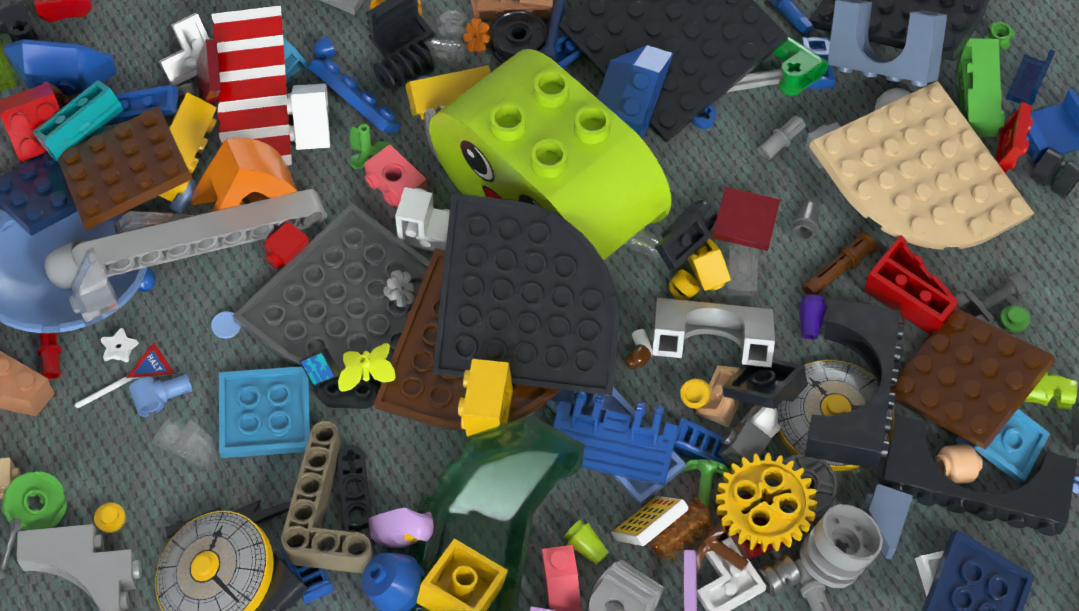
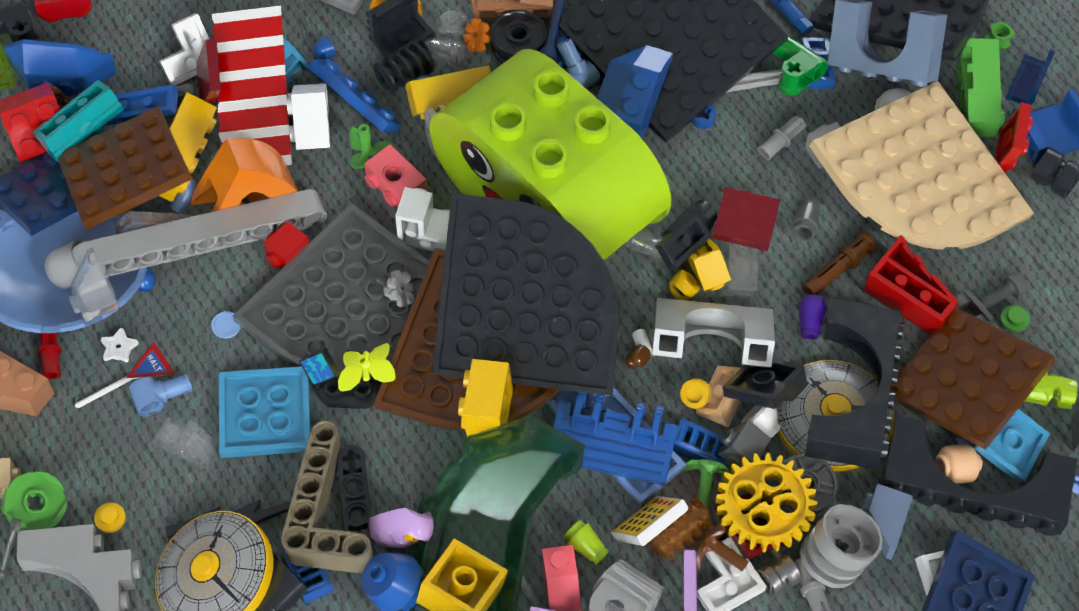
none -> medium blue pin [556,38,600,89]

